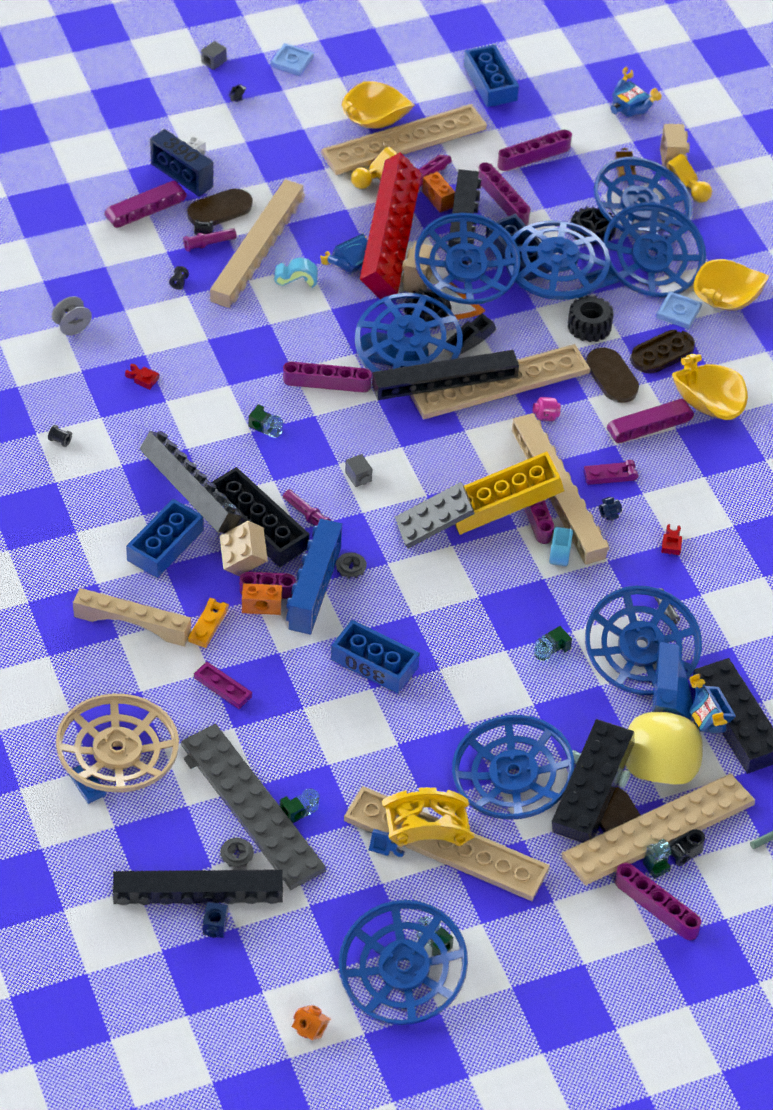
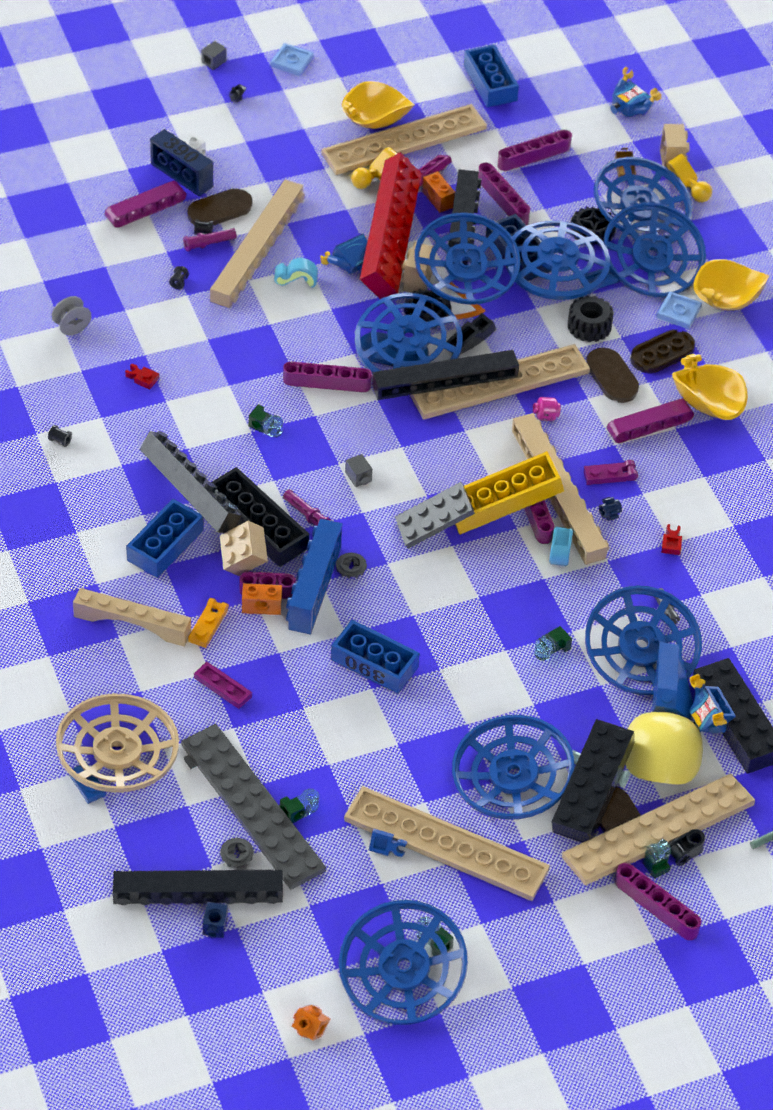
yellow fence [382,787,474,847] -> none

